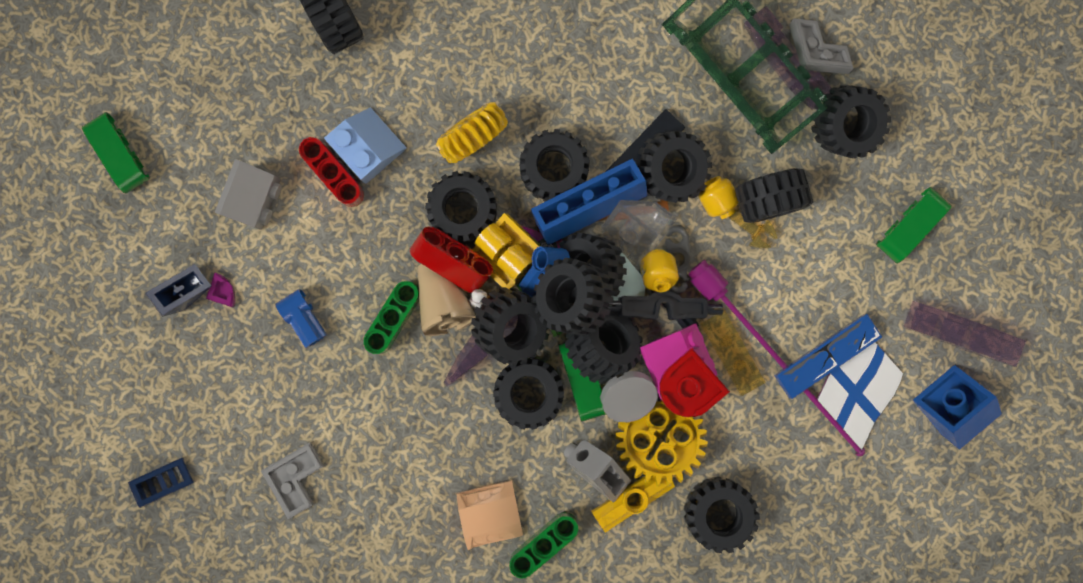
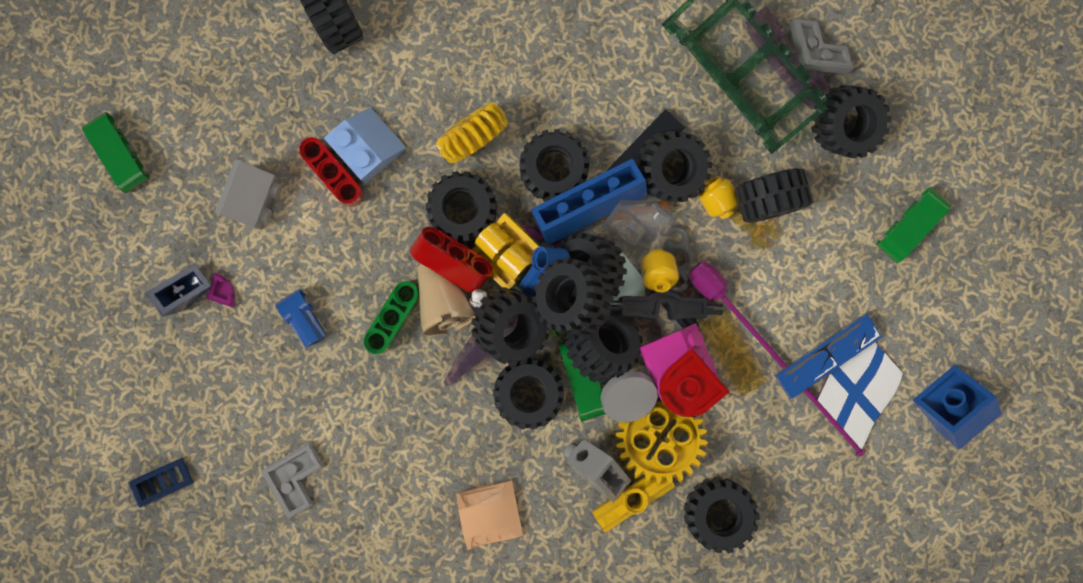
green beam [509,512,578,579] -> none
clear purple slope [903,301,1026,367] -> none

